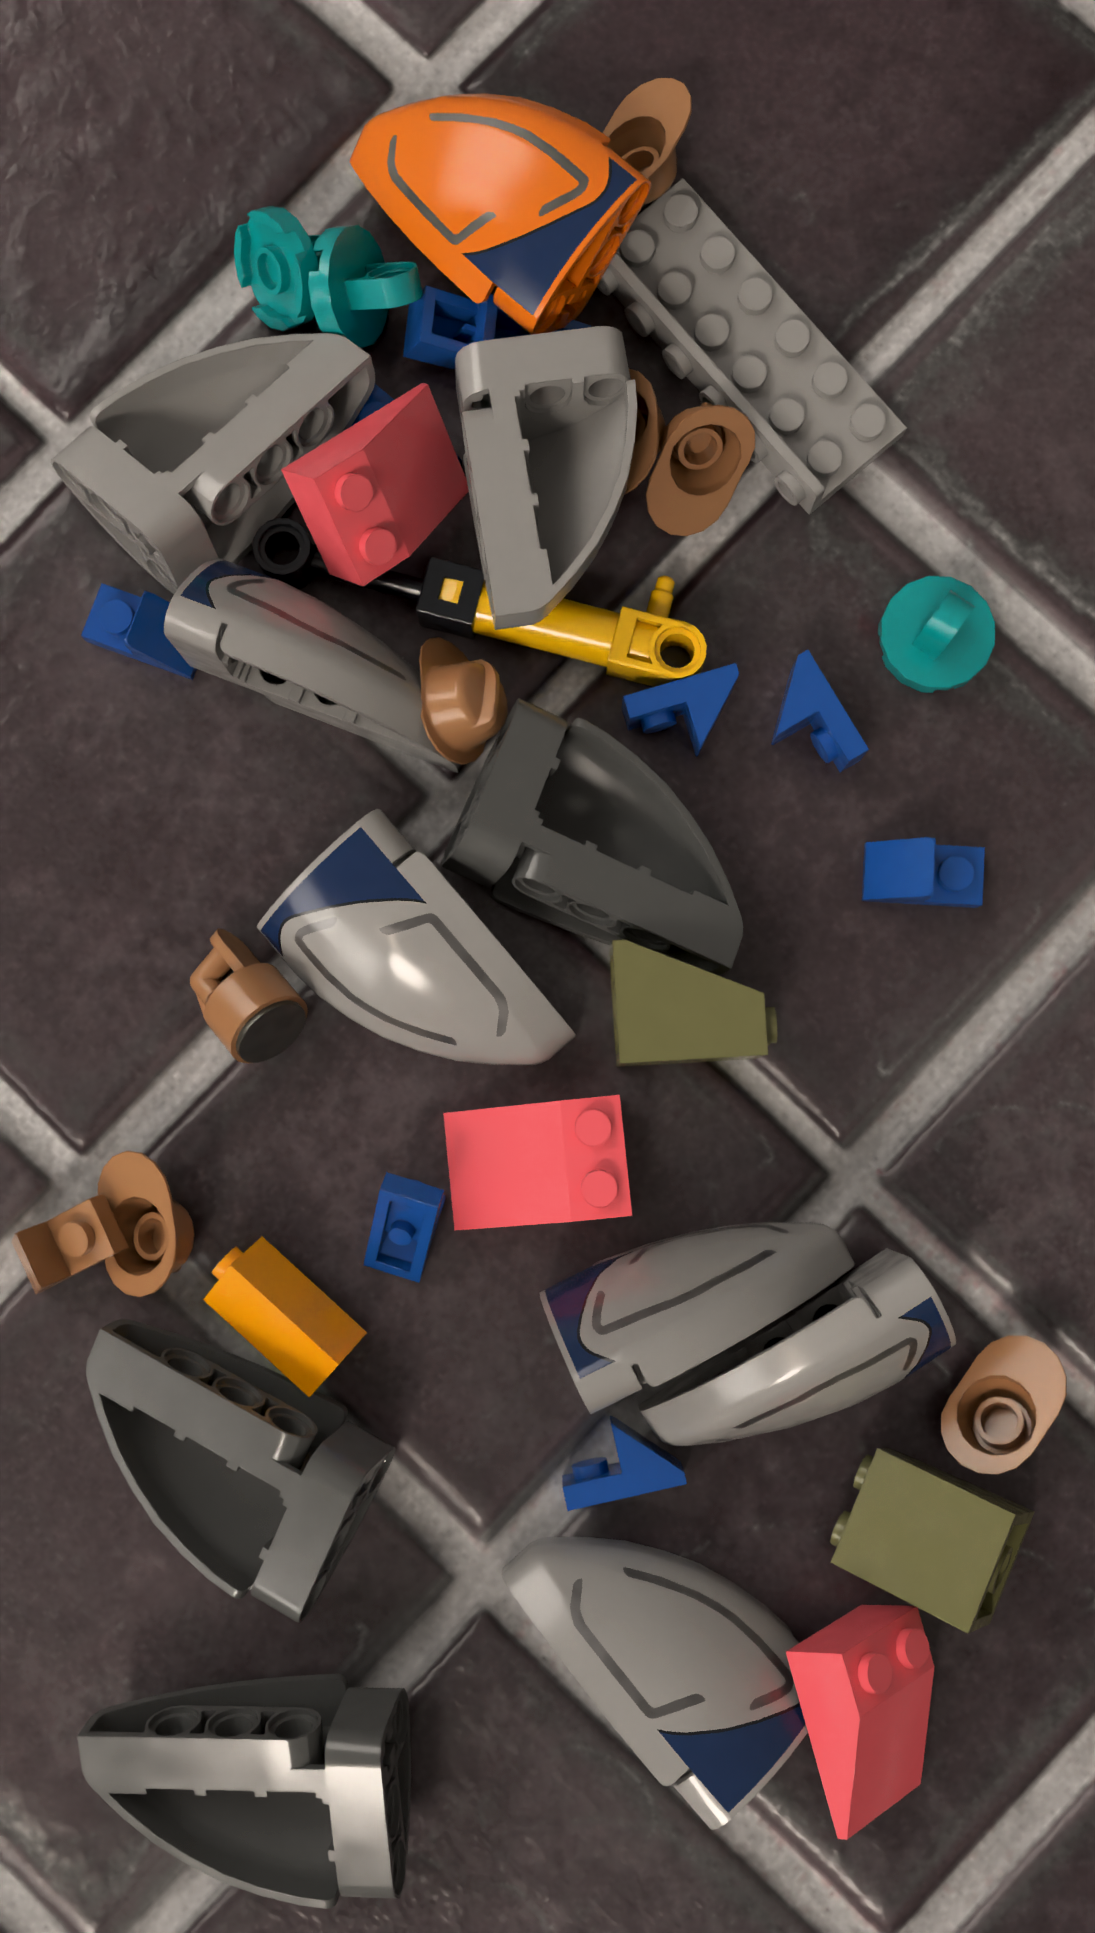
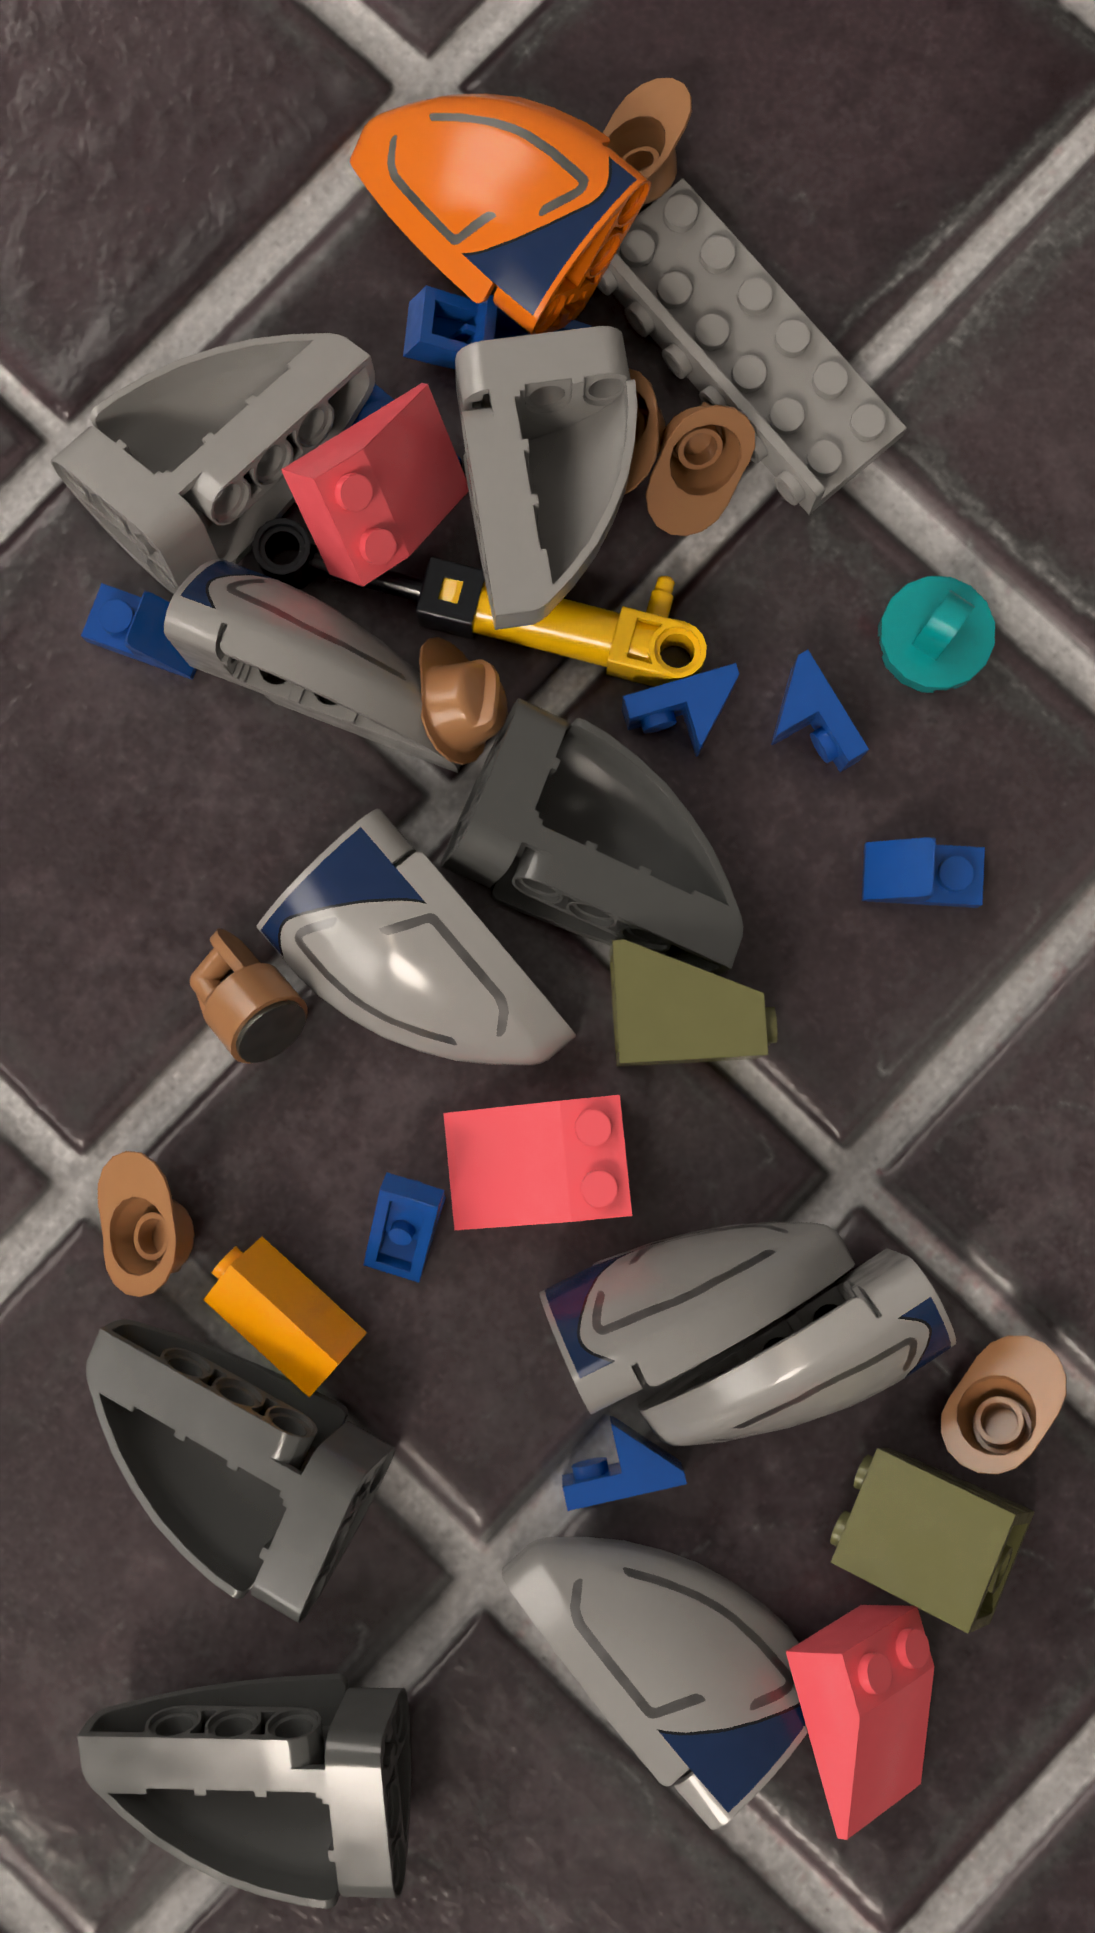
medium nougat slope [12,1193,129,1294] -> none
teal tile [234,206,322,331] -> none
teal tile [308,225,423,348] -> none

